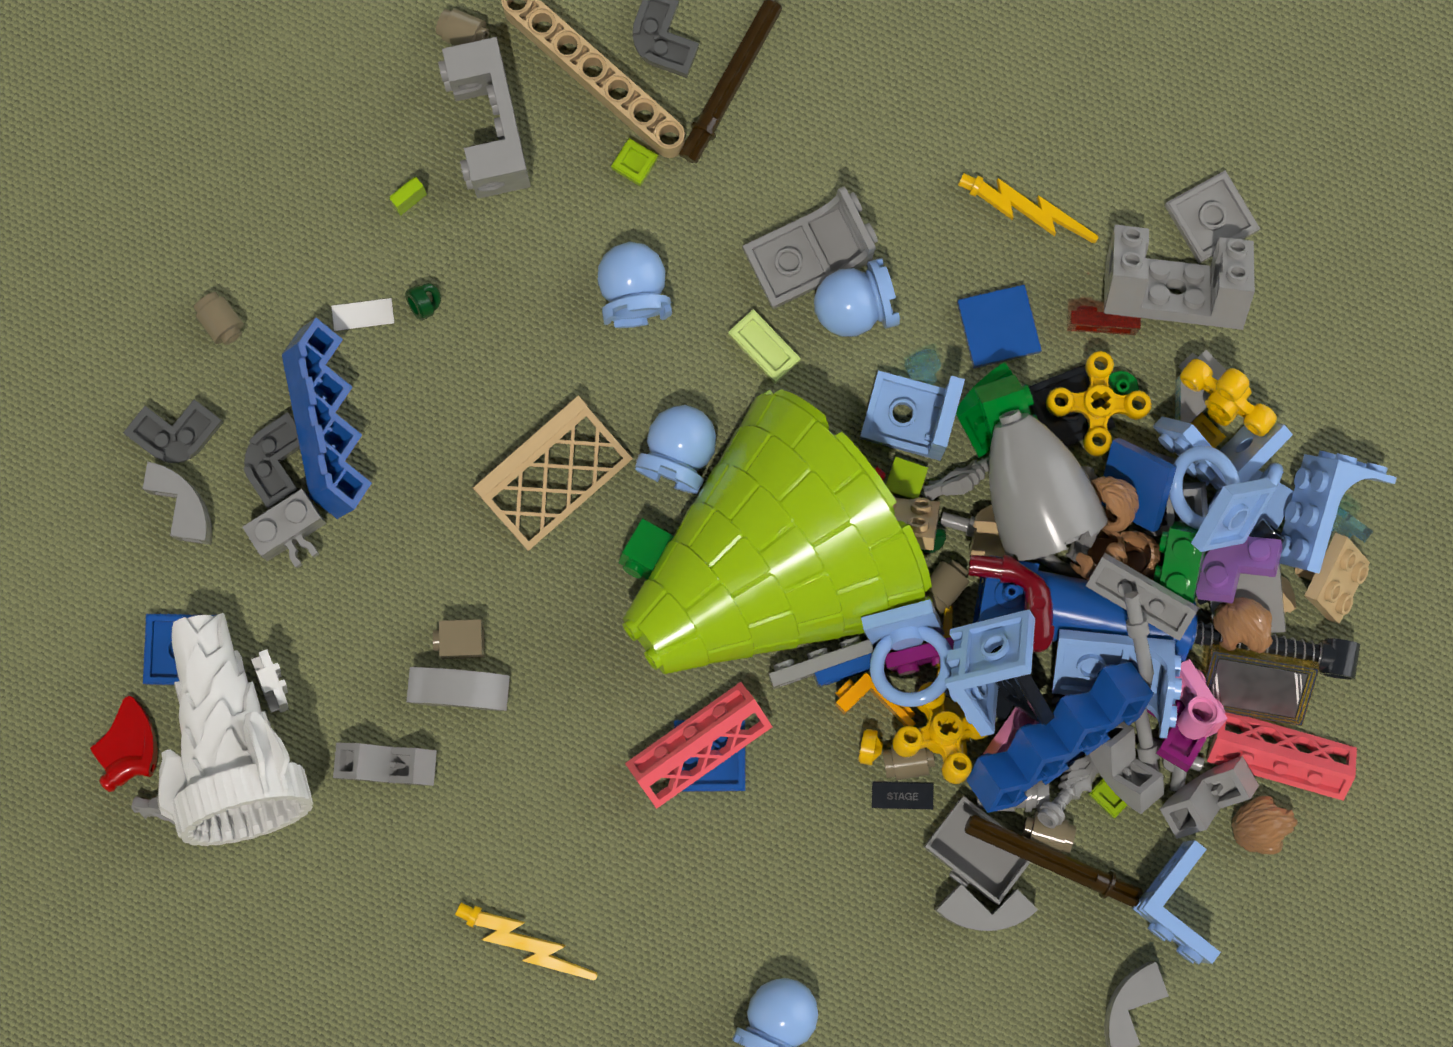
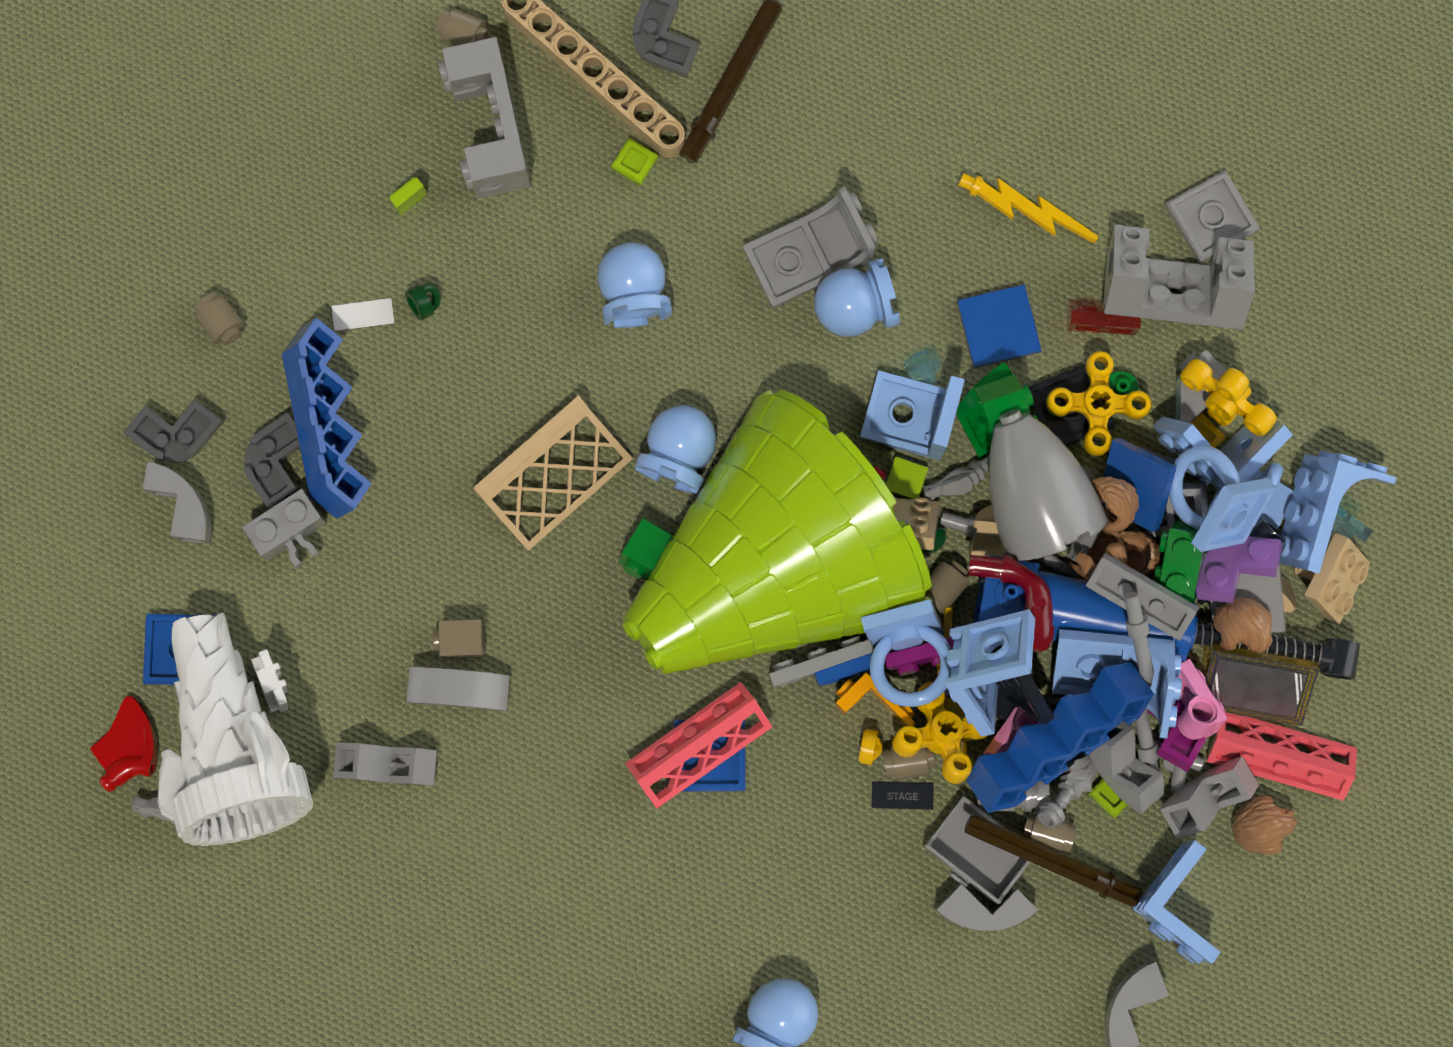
yellow piece [455,902,598,980] -> none
yellowish green tile [728,309,801,384] -> none

